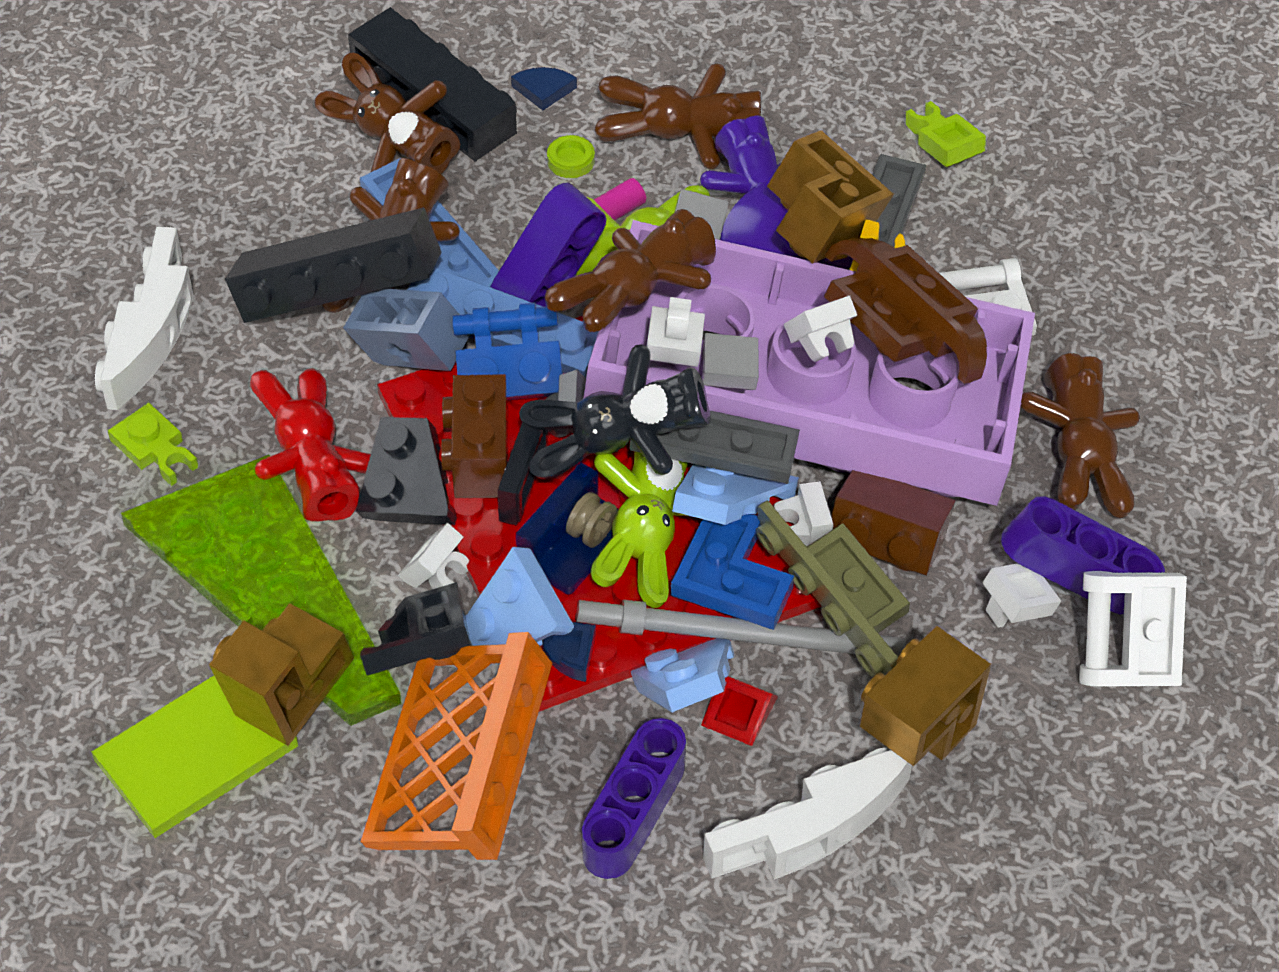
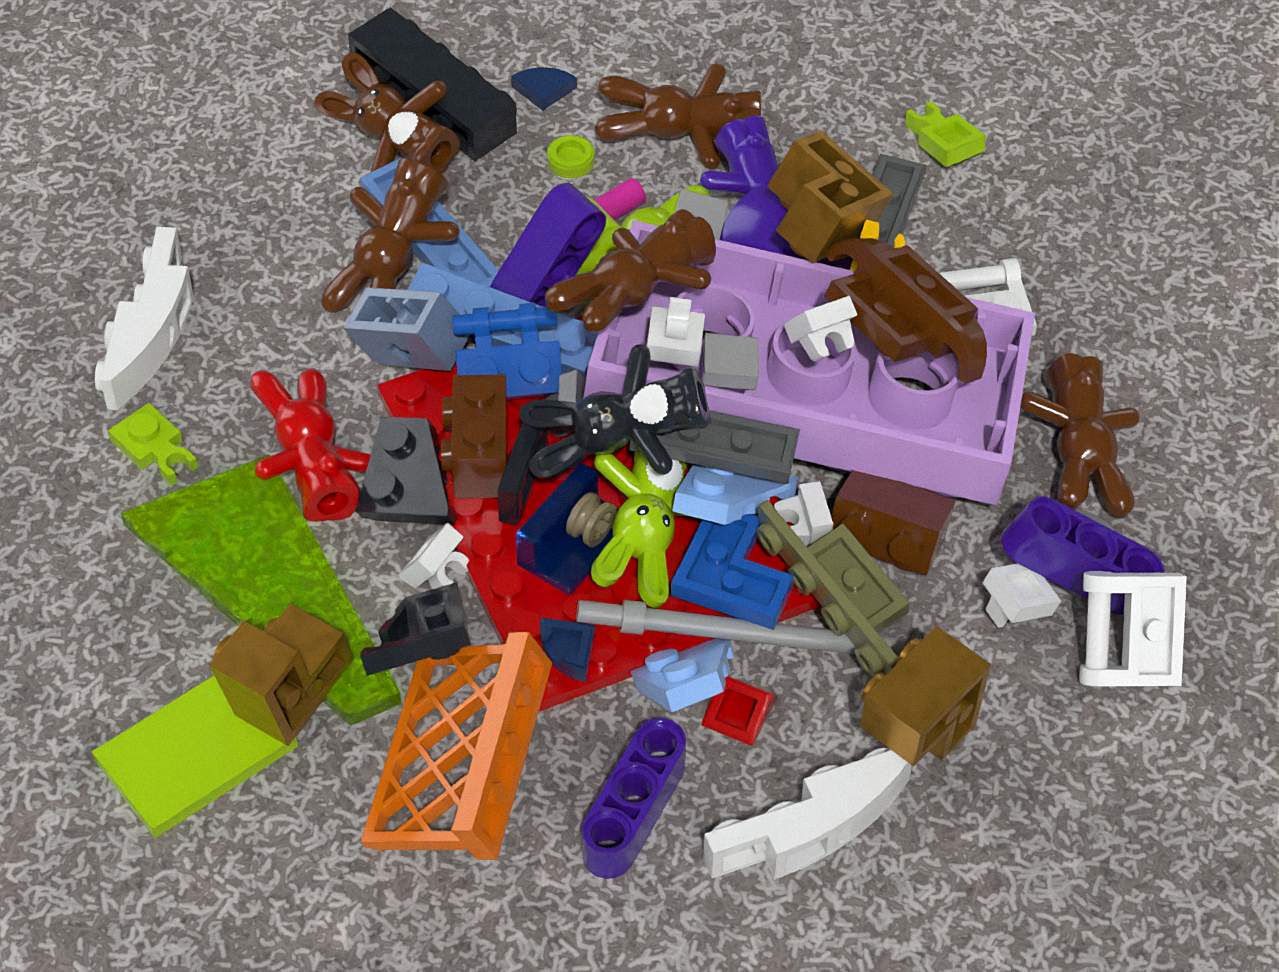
black brick [225,207,442,323] -> none
light blue wing [466,547,574,664] -> none

